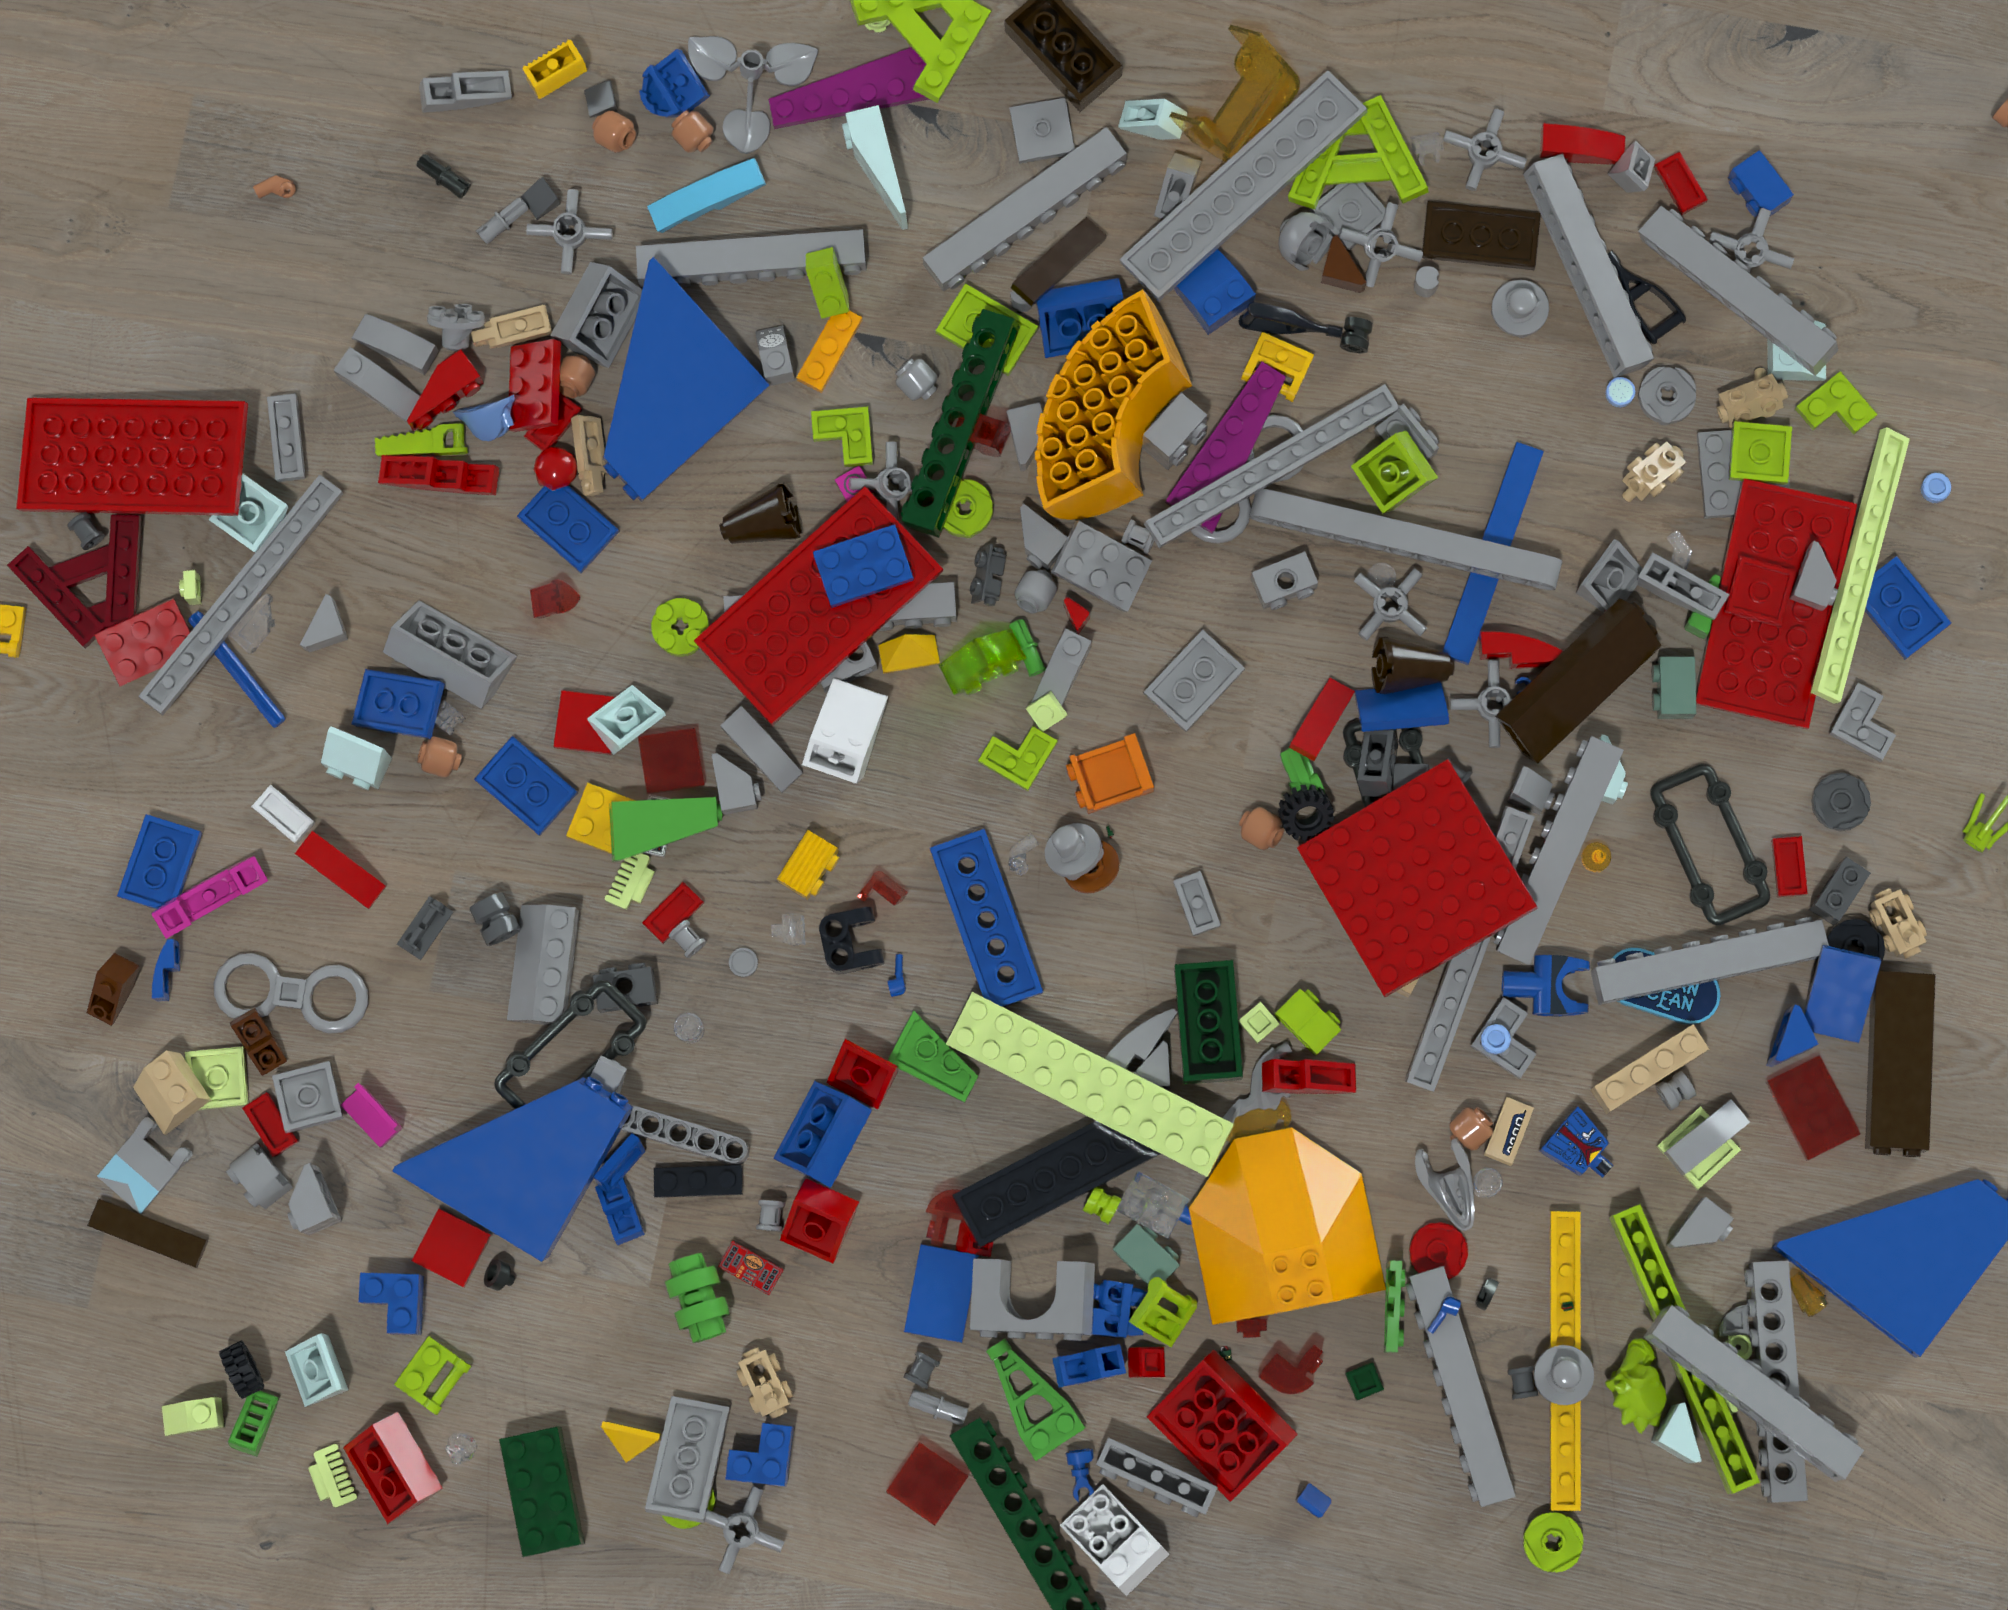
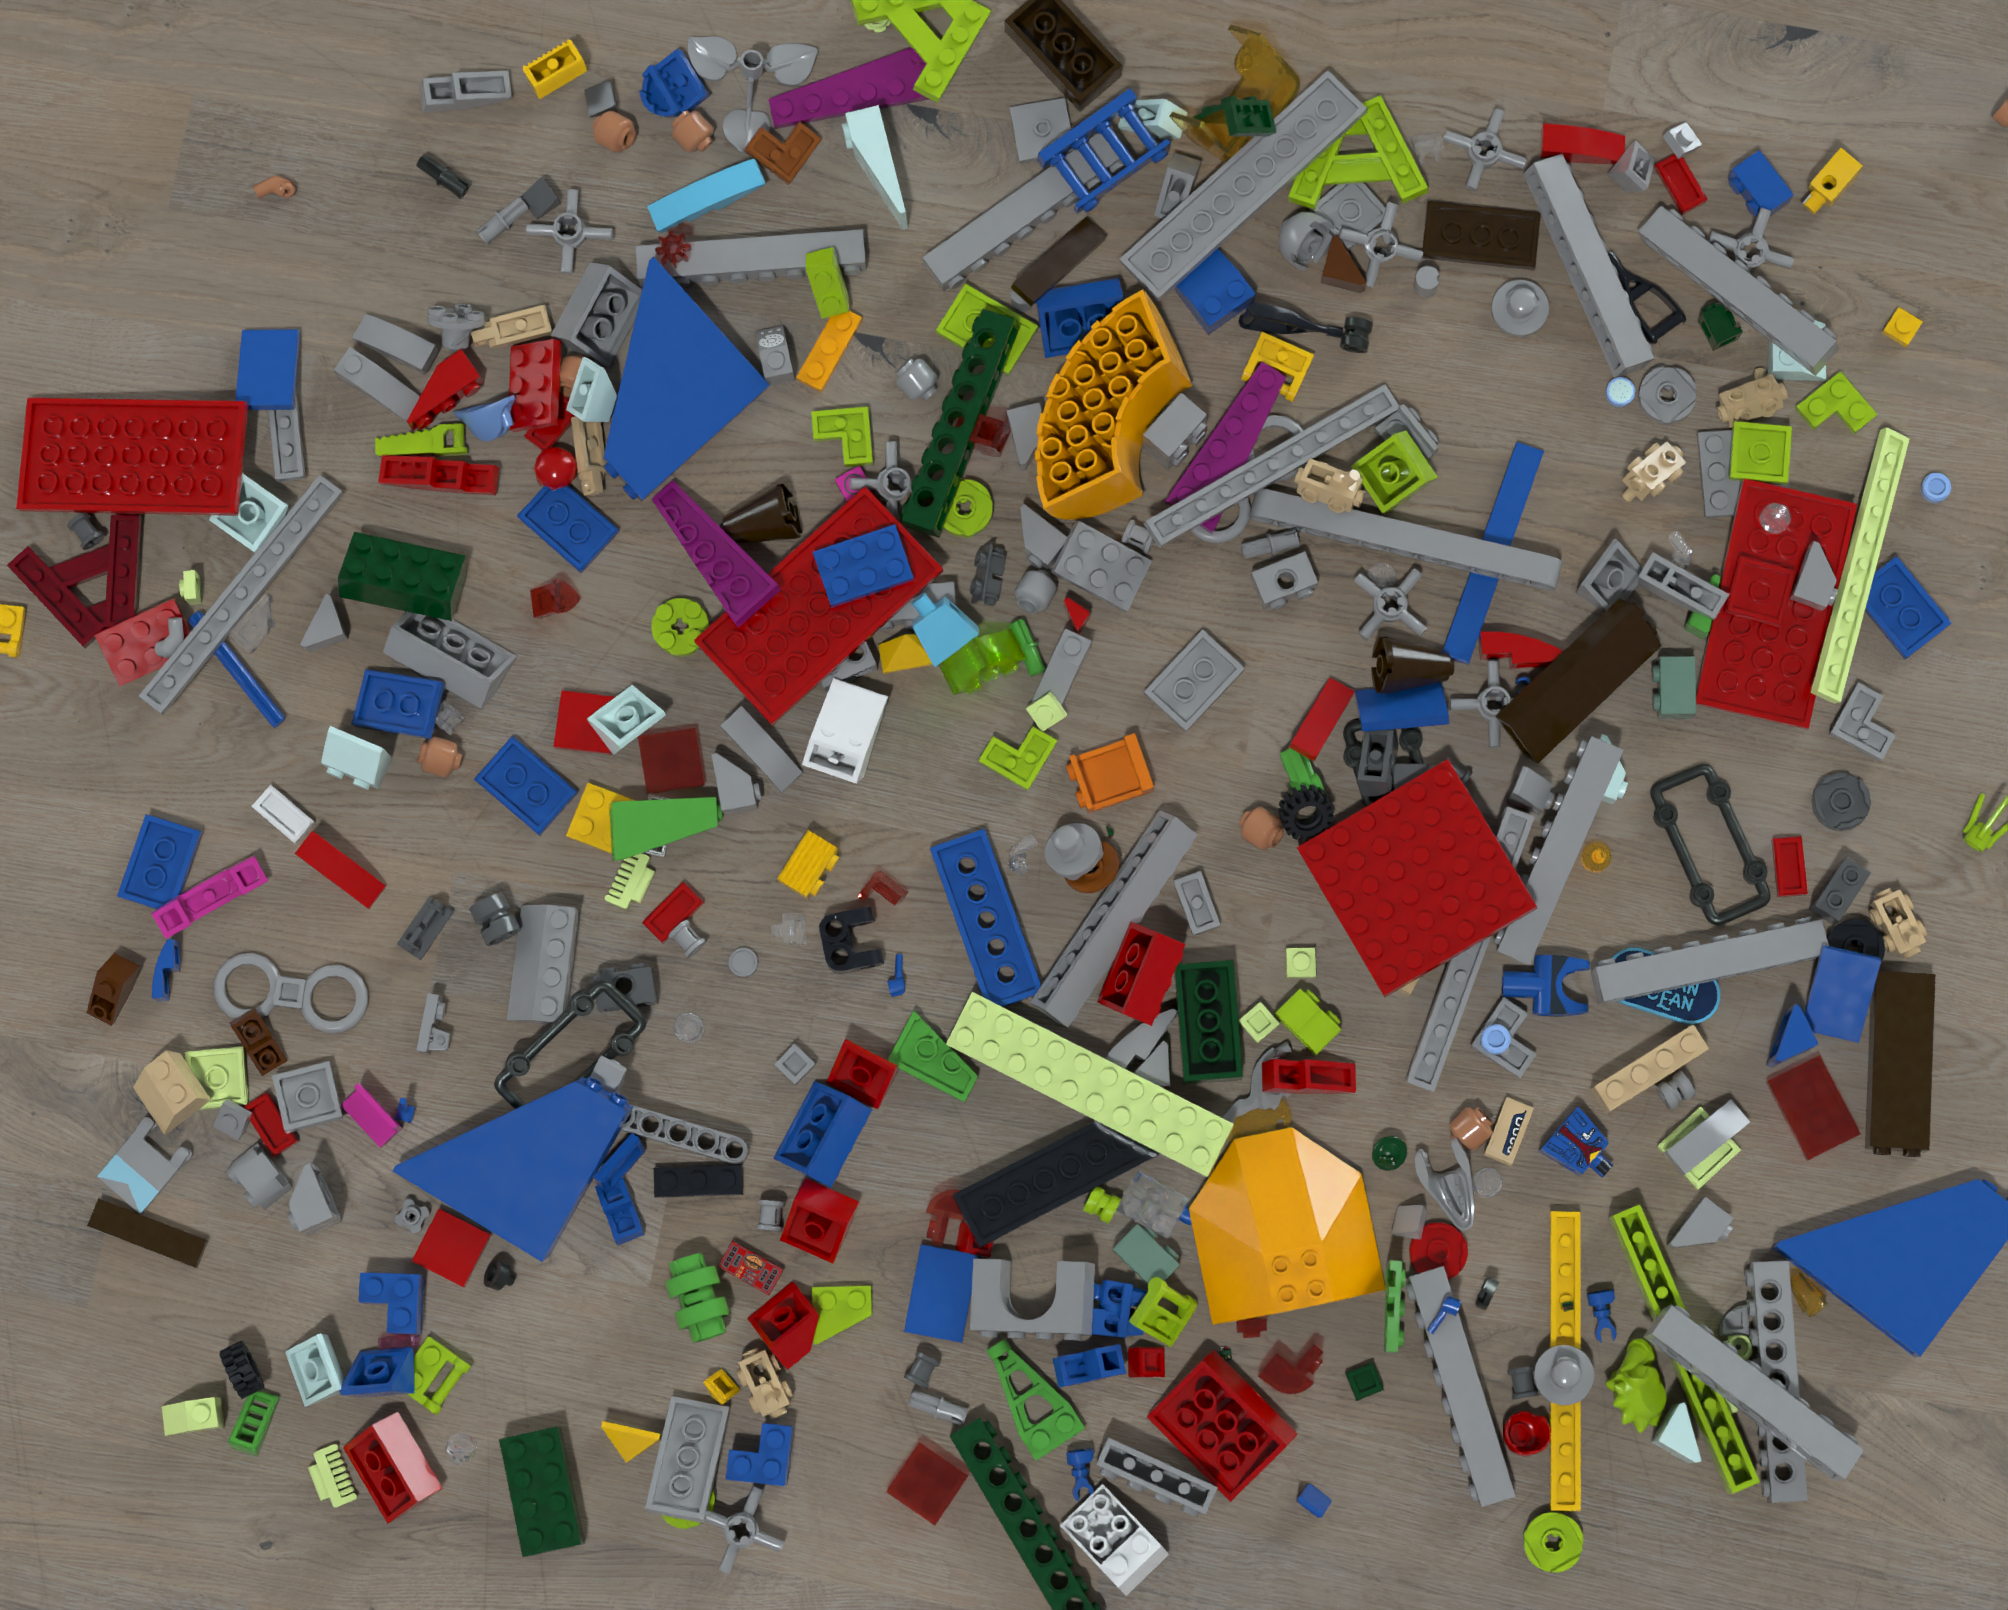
none -> light grey arm [155,617,184,658]
none -> light grey plate [213,1099,252,1140]
none -> blue tile [235,329,300,410]
none -> dark green brick [338,532,467,621]
none -> blue slope [339,1347,414,1398]
none -> clear pink tile [378,1335,419,1349]
none -> blue hand [395,1098,416,1123]
none -> light grey plate [395,1199,430,1234]
none -> light grey hinge [416,993,451,1055]
none -> light aqua slope [566,357,617,422]
none -> magenta wing [652,480,781,628]
none -> clear red gear [655,230,692,268]
none -> yellow slope [703,1368,741,1405]
none -> dark orange tile [743,122,822,185]
none -> red slope [747,1281,819,1370]
none -> light grey plate [774,1043,816,1086]
none -> lime wing [812,1286,872,1345]
none -> medium azure torso [911,593,979,667]
none -> light grey brick [1030,810,1197,1027]
none -> blue fence [1037,88,1171,214]
none -> red brick [1097,921,1186,1026]
none -> dark green bracket [1192,96,1277,137]
none -> light grey axle [1241,529,1299,559]
none -> yellowish green plate [1286,948,1316,979]
none -> tan brick [1294,458,1365,513]
none -> dark green hat [1372,1136,1407,1171]
none -> light grey slope [1391,1205,1427,1240]
none -> red hair [1503,1411,1551,1457]
none -> blue piece [1587,1289,1617,1343]
none -> light grey plate [1662,122,1702,159]
none -> dark green brick [1698,302,1743,351]
none -> clear tile [1759,503,1791,534]
none -> yellow torso [1802,148,1863,215]
none -> yellow plate [1882,307,1923,348]

